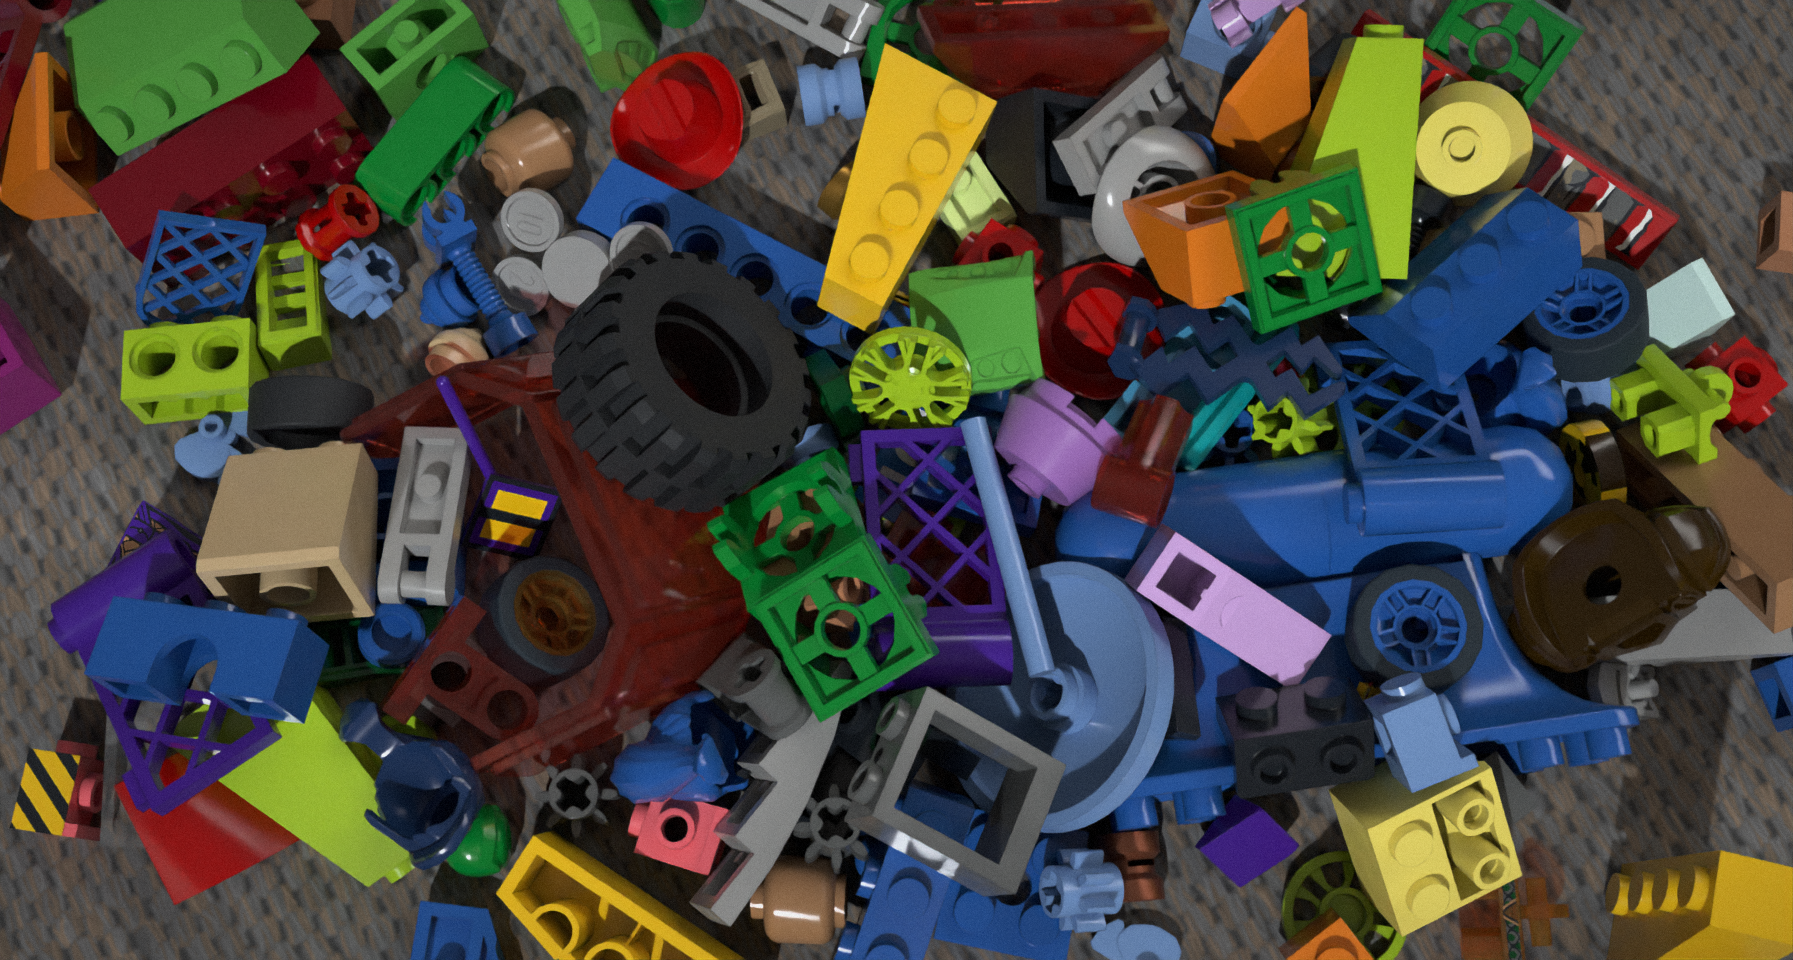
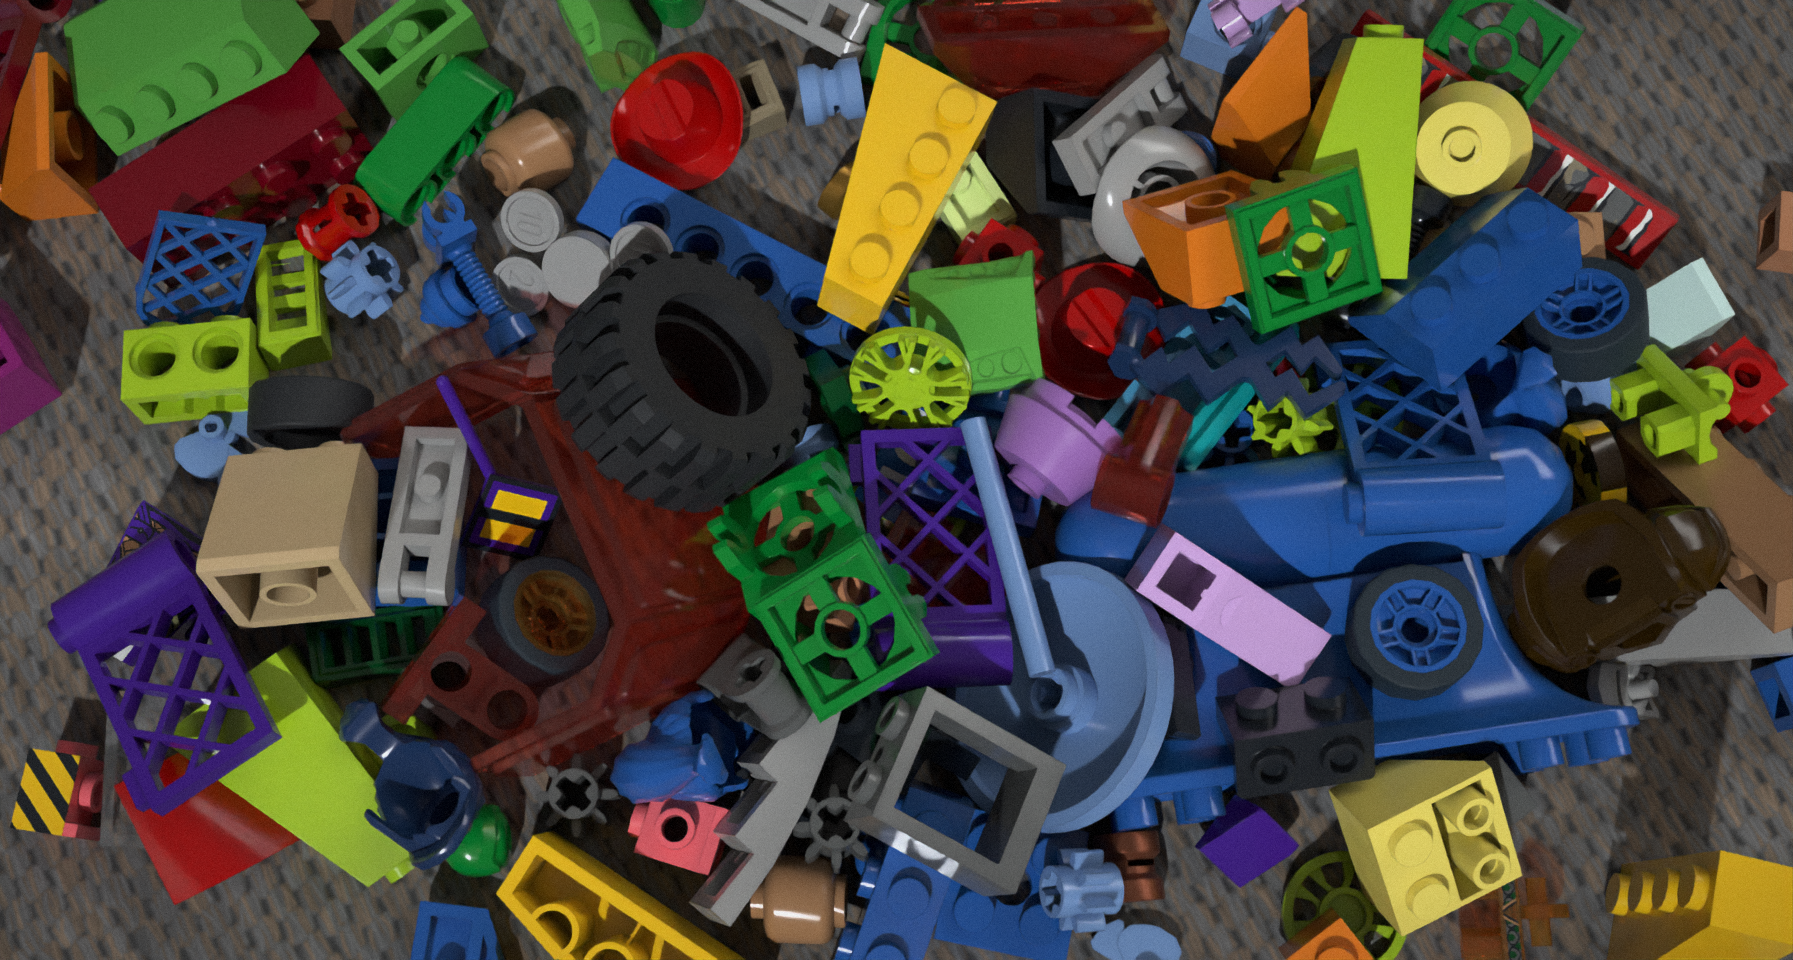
blue arch [84,592,330,724] -> none
blue tile [358,603,425,669] -> none
tan plate [425,328,490,391] -> none
piece [1357,682,1381,704] -> none
medium blue brick [1363,672,1479,793] -> none

